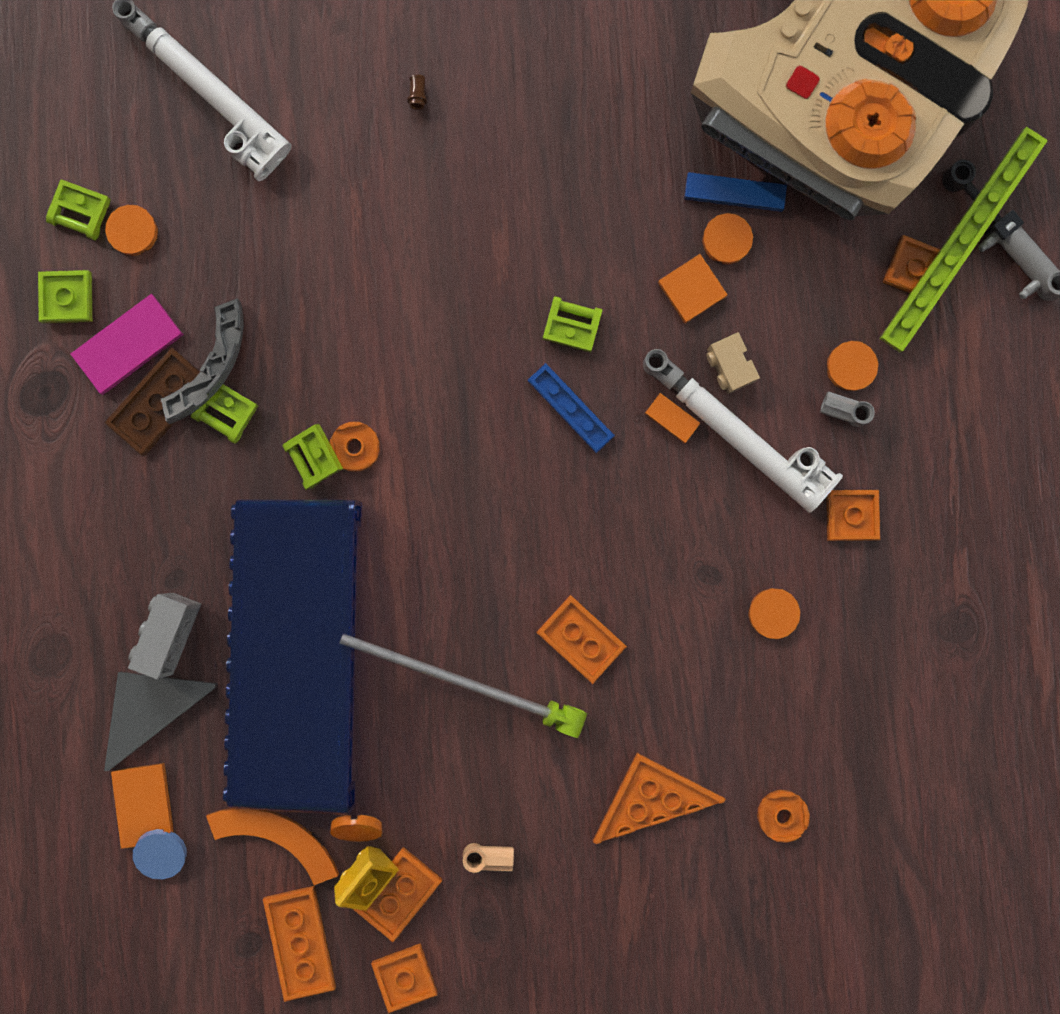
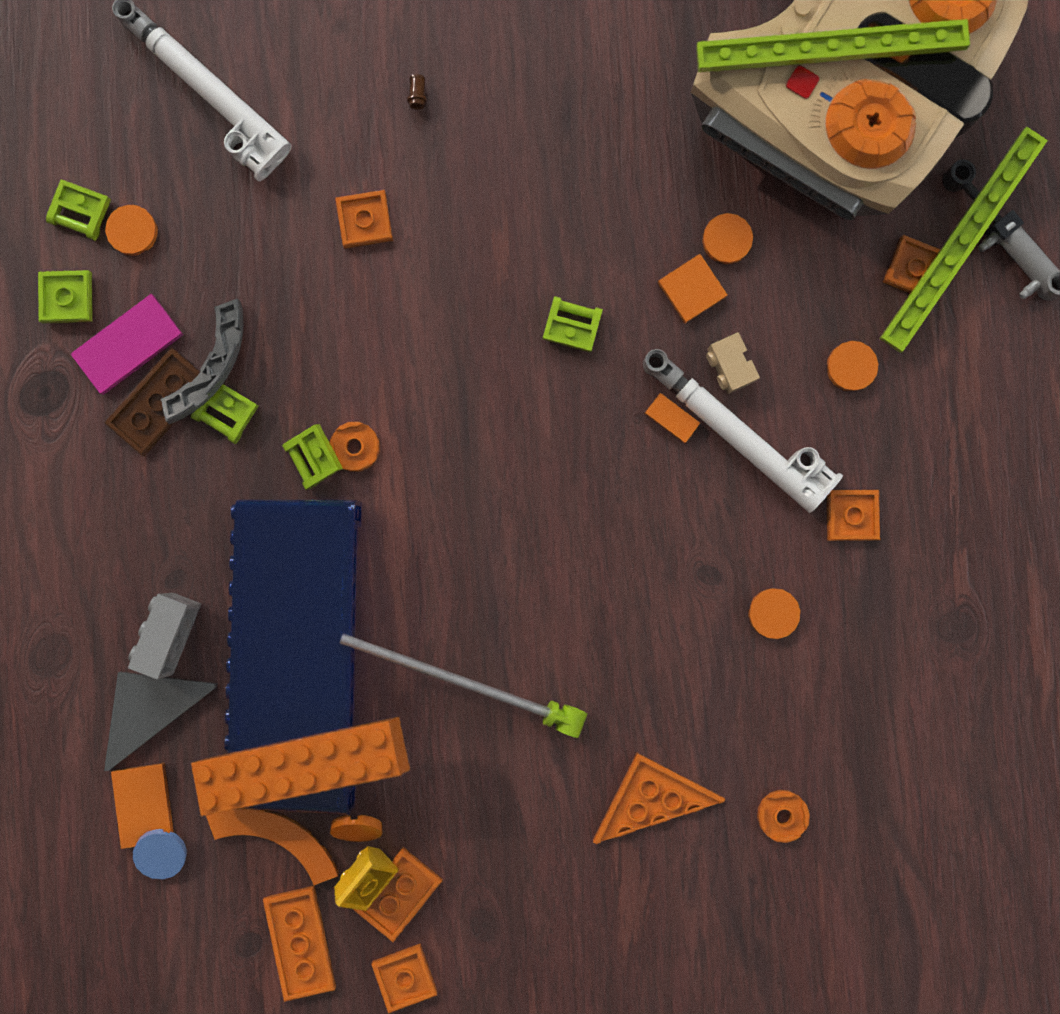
light nougat piece [463,843,514,873] -> none
blue tile [527,363,615,453] -> none
orange tile [536,595,627,684] -> none
blue tile [684,172,787,212] -> none
light grey piece [820,391,875,427] -> none
none -> orange brick [191,717,410,816]
none -> orange tile [335,190,393,249]
none -> lime plate [696,19,970,73]

